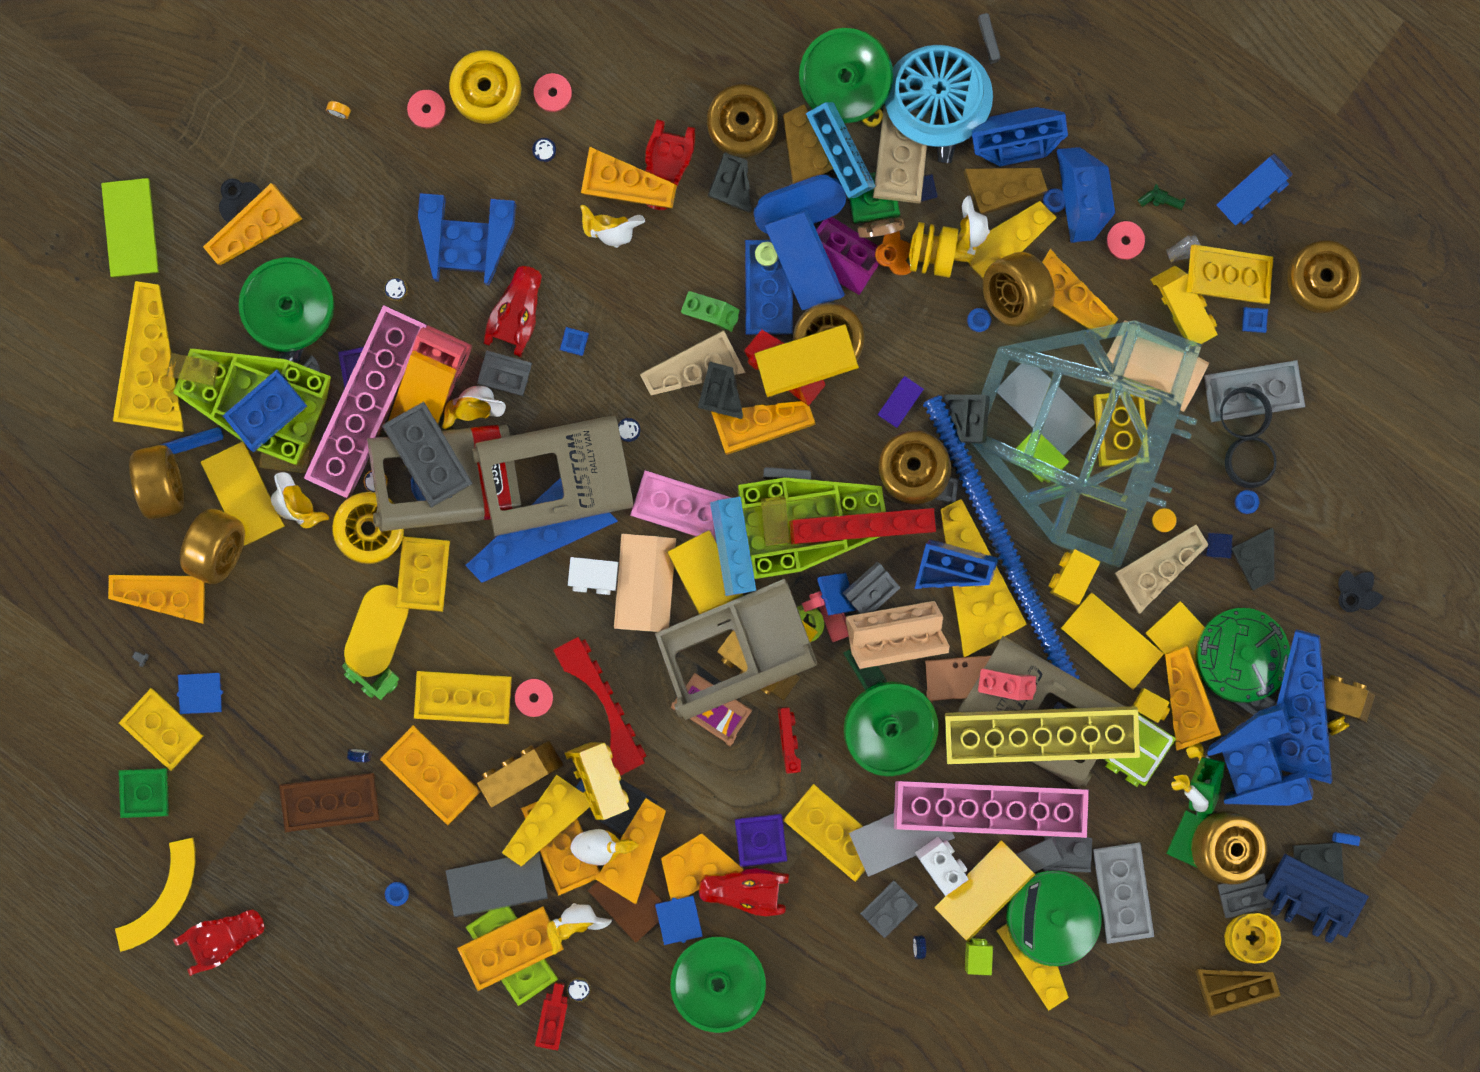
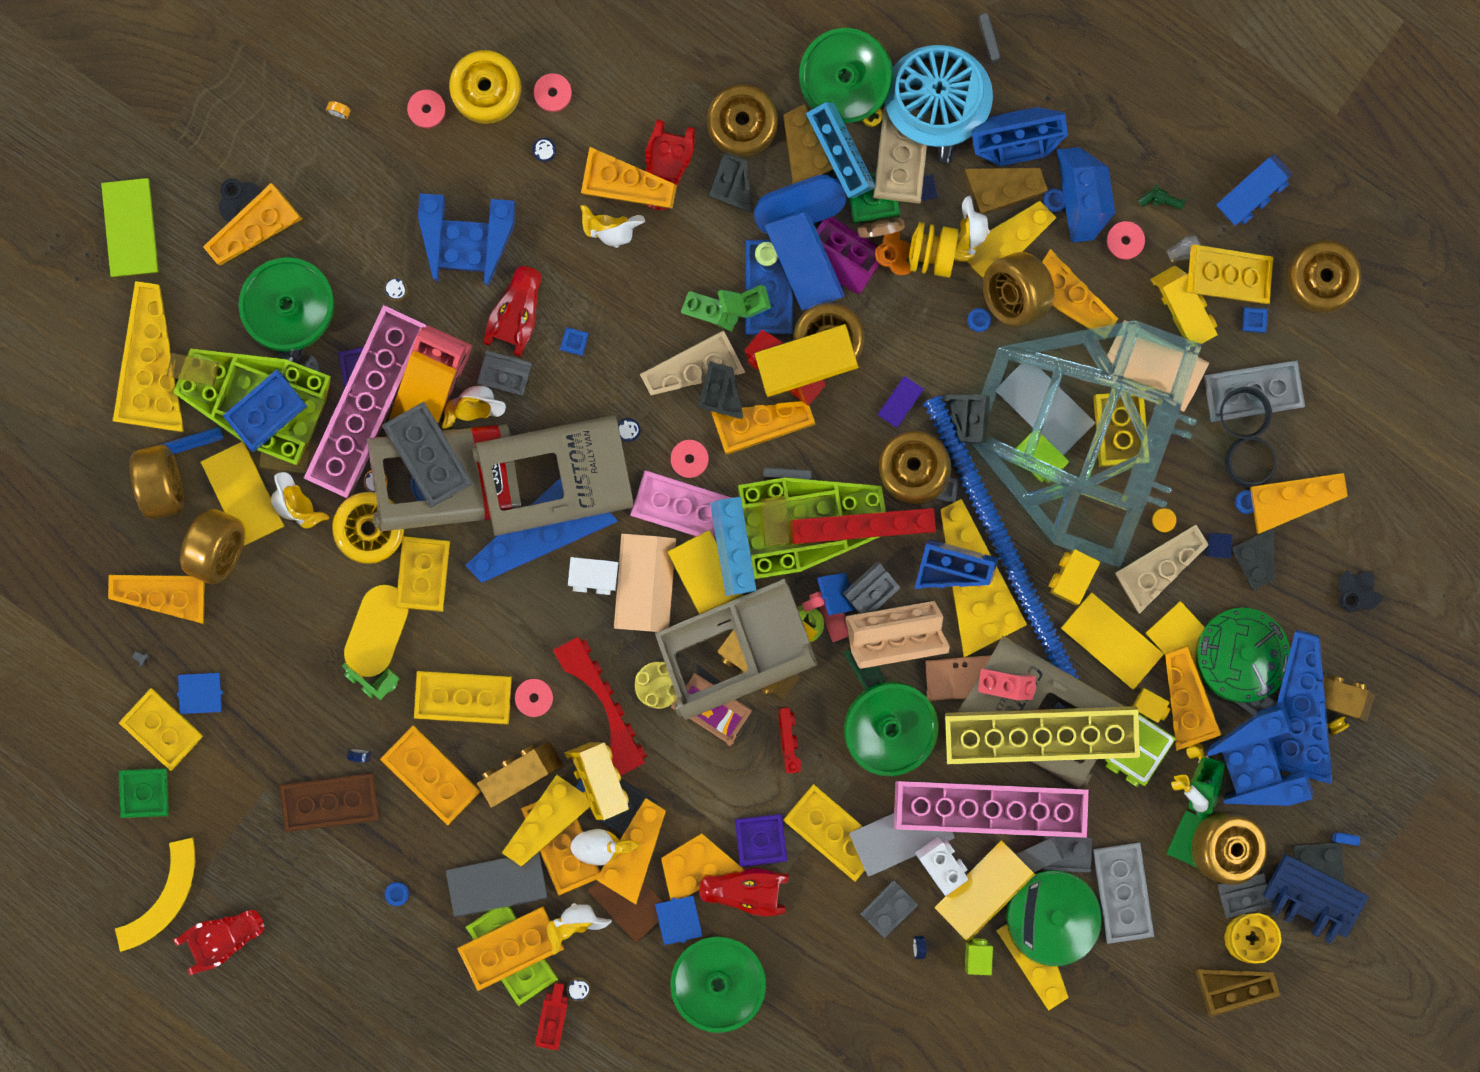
none -> light yellow dish [635,662,678,709]
none -> coral piece [671,440,708,478]
none -> bright green bracket [718,285,771,318]
none -> light orange wing [1250,473,1348,534]

